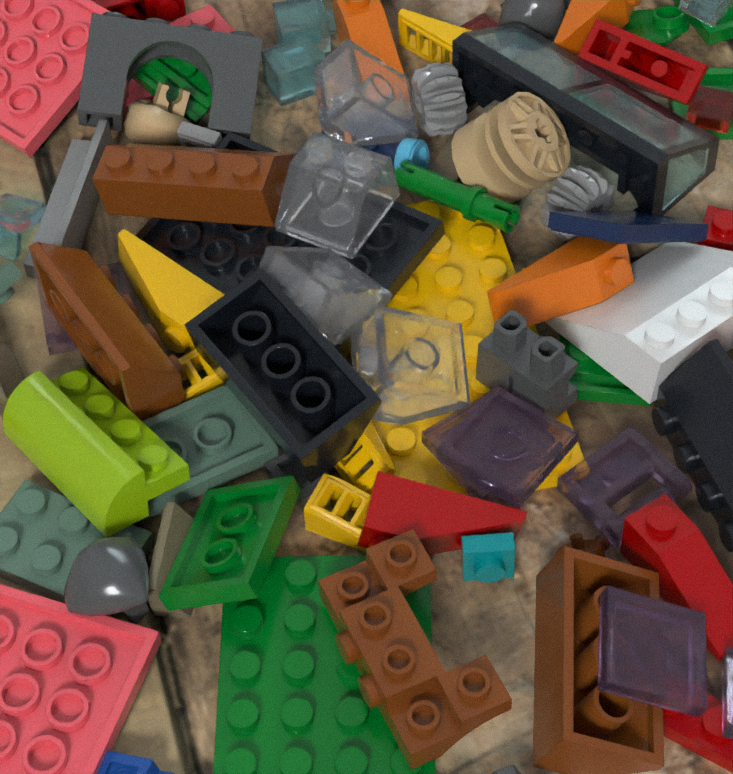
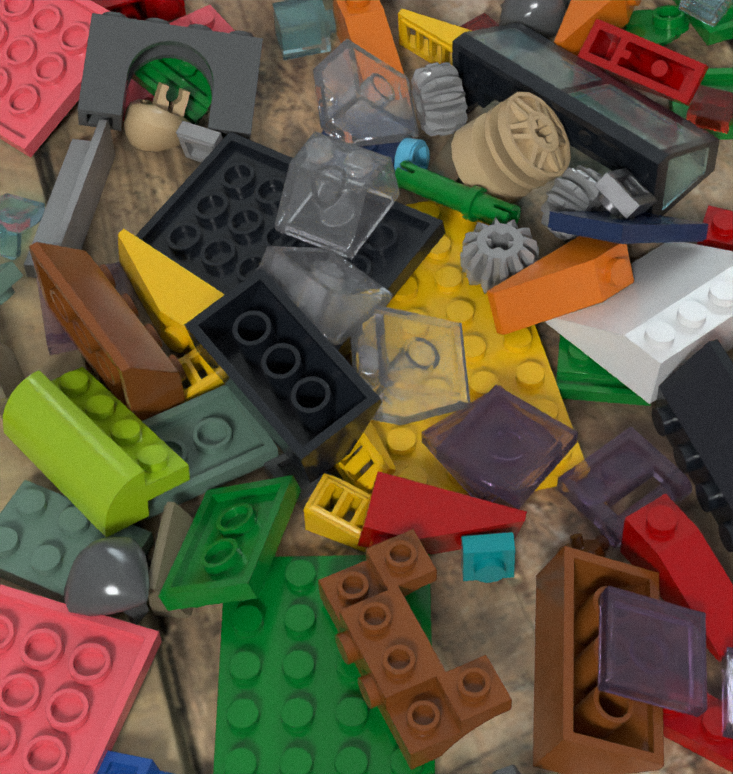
dark orange slope [92,143,298,227] -> none
clear light blue brick [261,35,329,107] -> none
dark grey hips [476,310,578,429] -> none
none -> light grey gear [460,217,539,294]
none -> flat silver plate [594,168,657,219]

